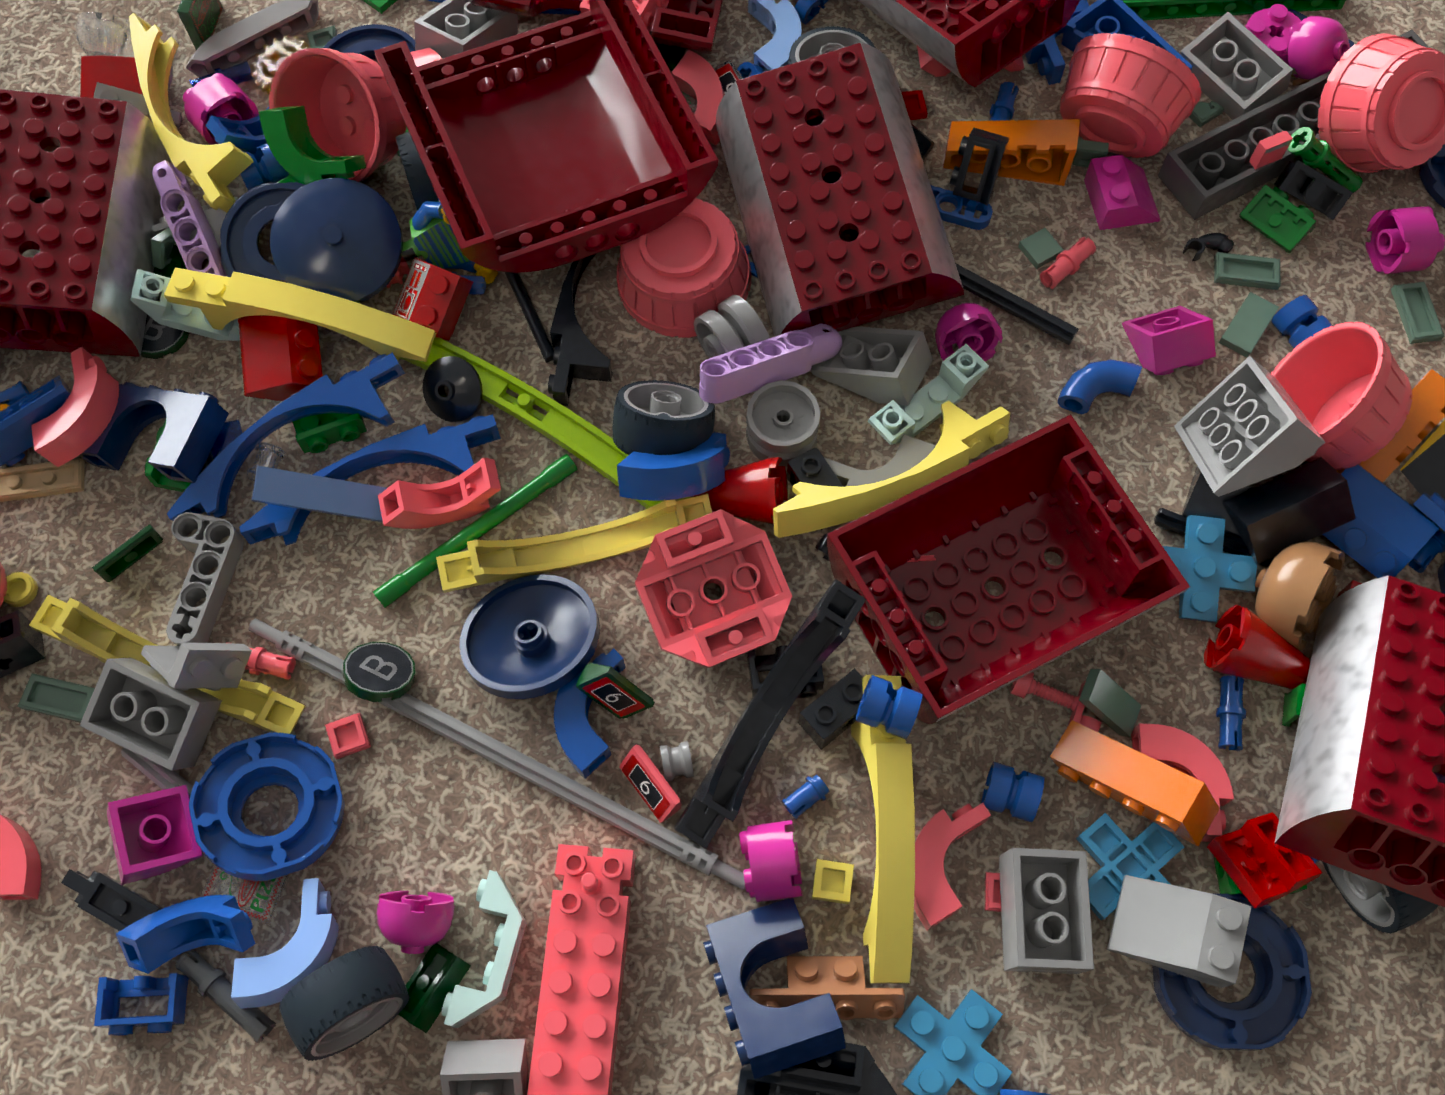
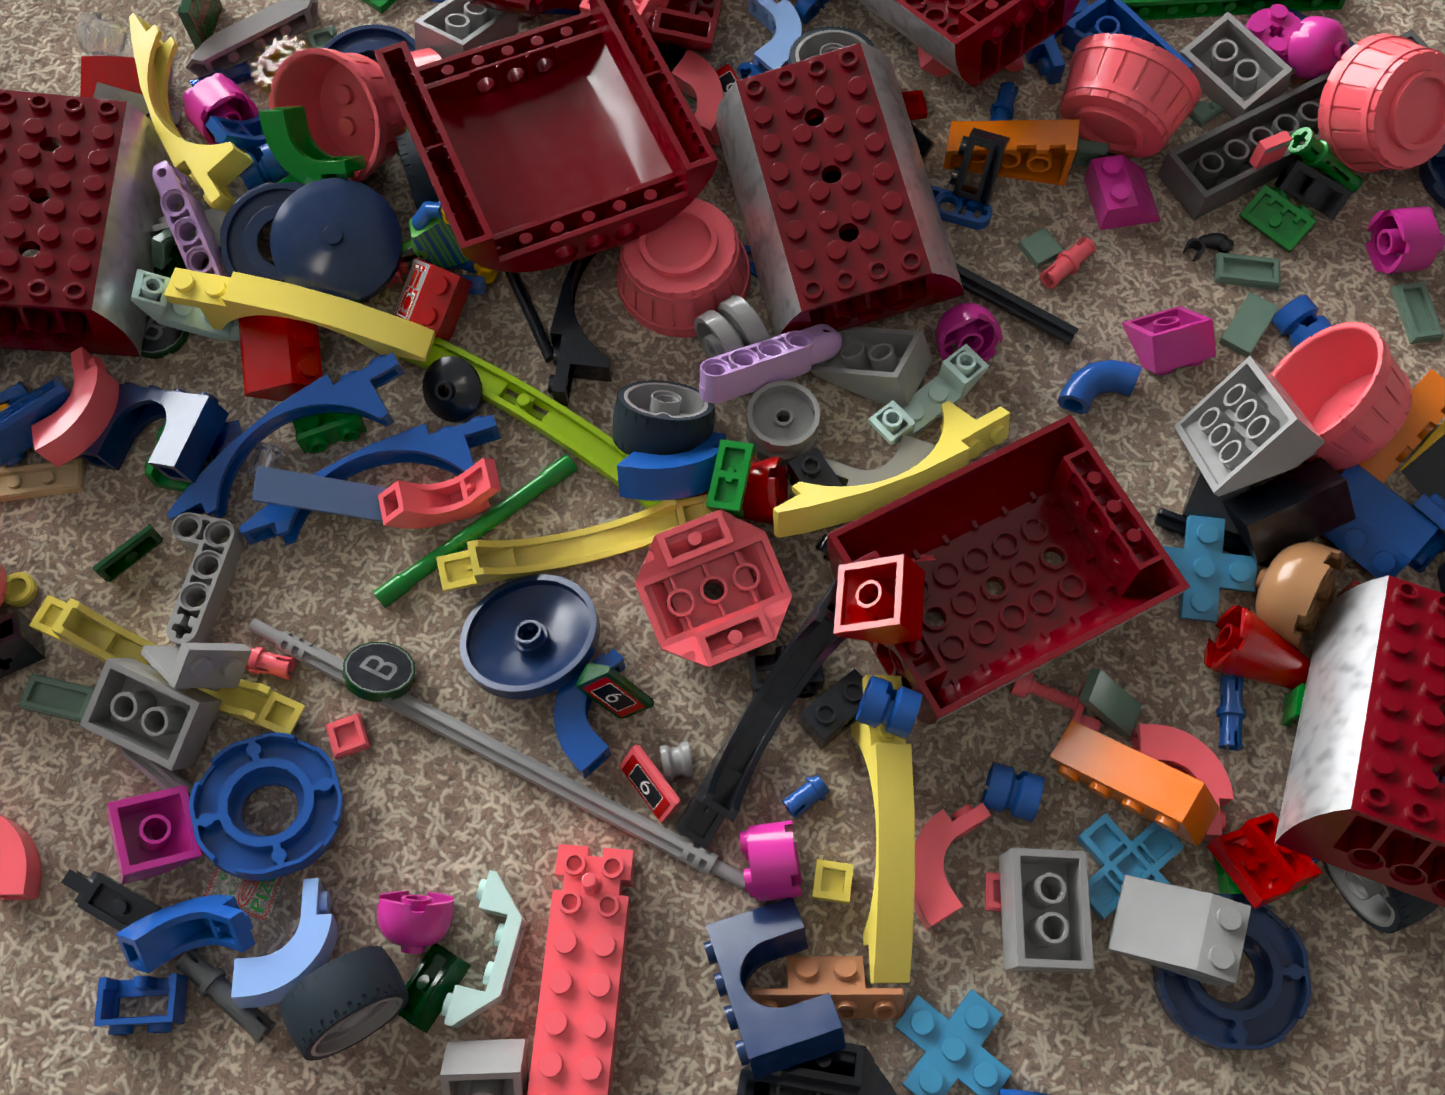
none -> green hinge [706,439,757,519]
none -> red slope [833,554,925,645]

